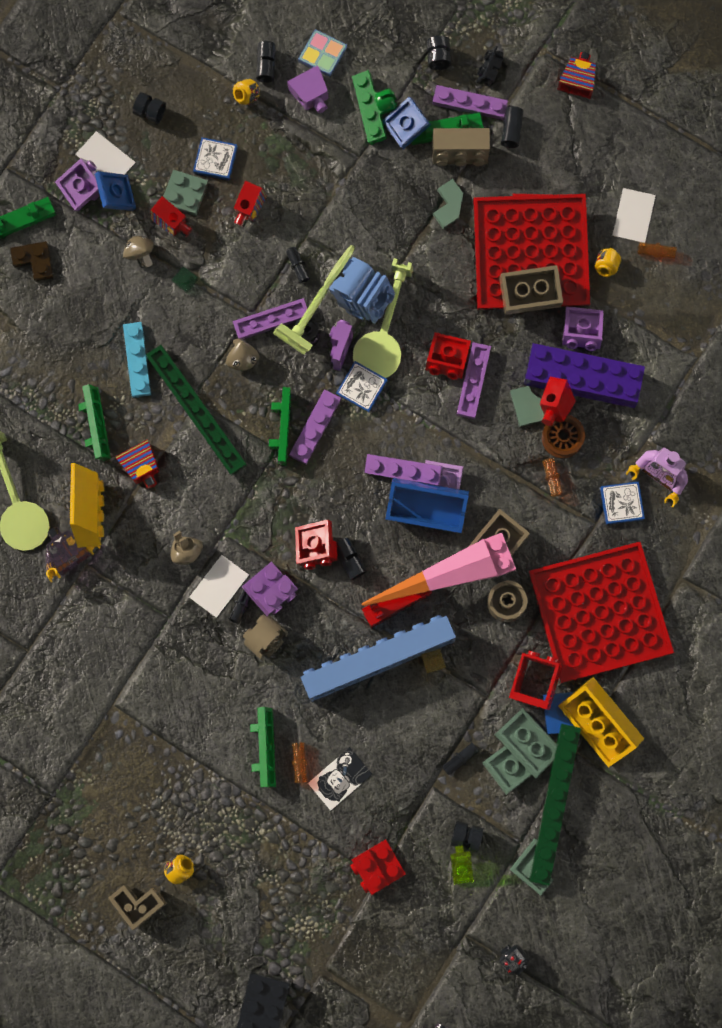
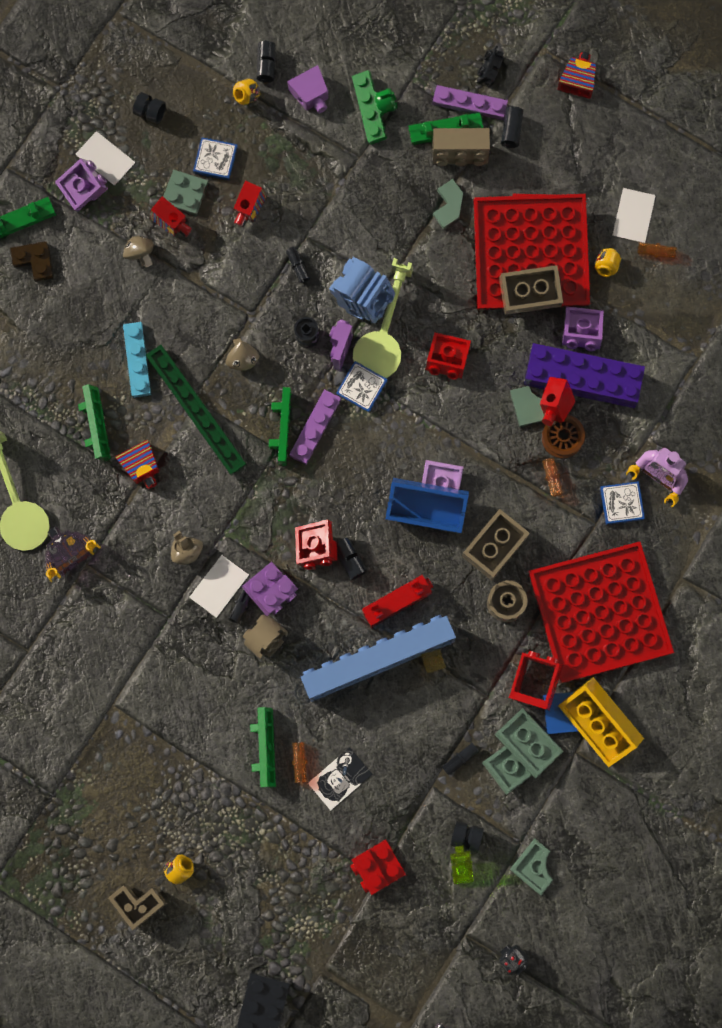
yellow slope [70,463,104,548] -> none
blue tile [95,171,136,211] -> none
clear green plate [172,266,198,293] -> none
medium lavender plate [233,298,307,340] -> none
yellowish green piece [273,245,355,355] -> none
tile [298,29,347,77] -> none
bright pink plate [361,533,516,606] -> none
medium lavender plate [364,454,442,485] -> none
tile [383,96,431,149] -> none
black wheel [426,36,451,70] -> none
medium lavender plate [456,342,491,419] -> none
dark green plate [529,724,581,886] -> none

